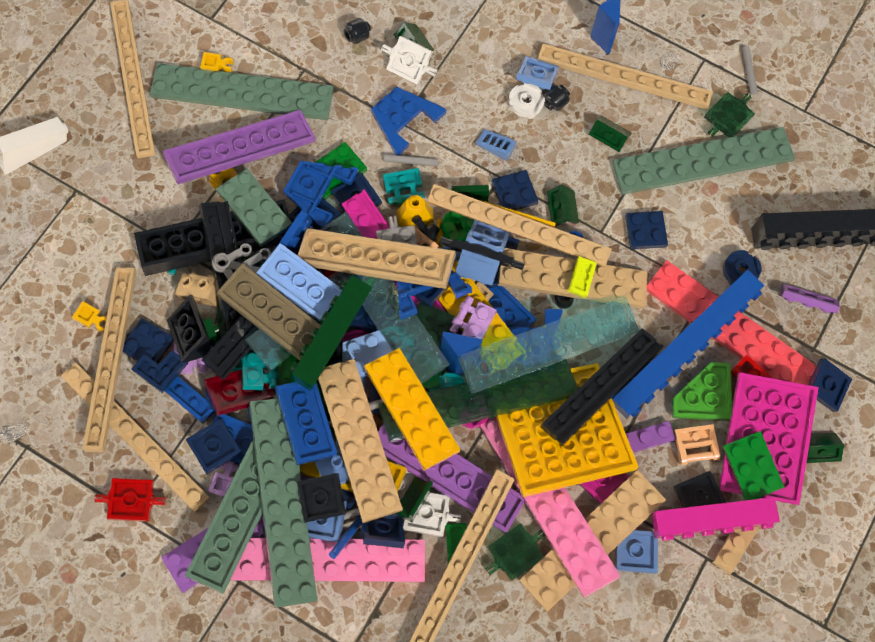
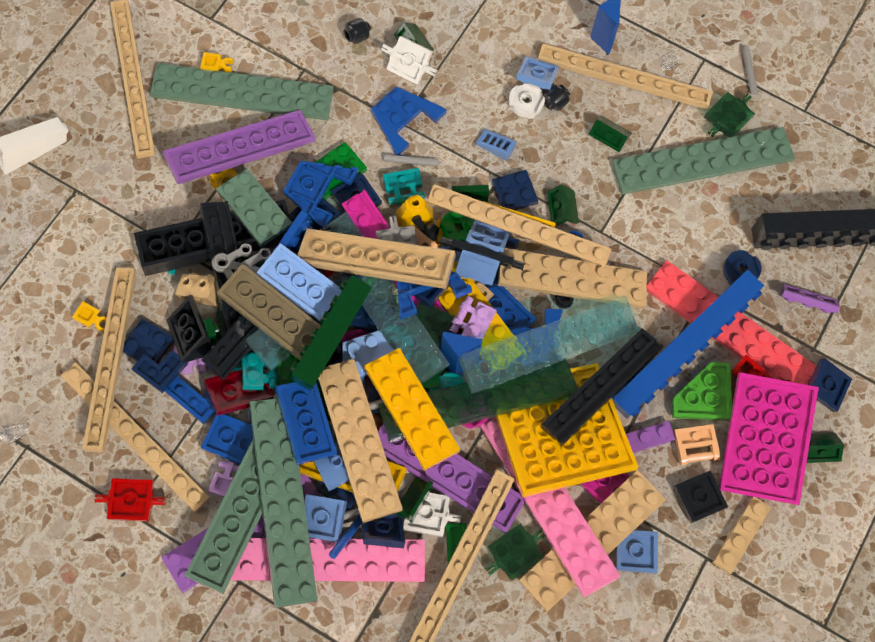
dark blue plate [186,418,242,474] -> none
black plate [297,473,346,523] -> none
neon yellow plate [568,256,597,298] -> none
dark blue plate [625,211,668,250] -> none
dark pink brick [651,497,780,541] -> none
green plate [722,431,784,501] -> none

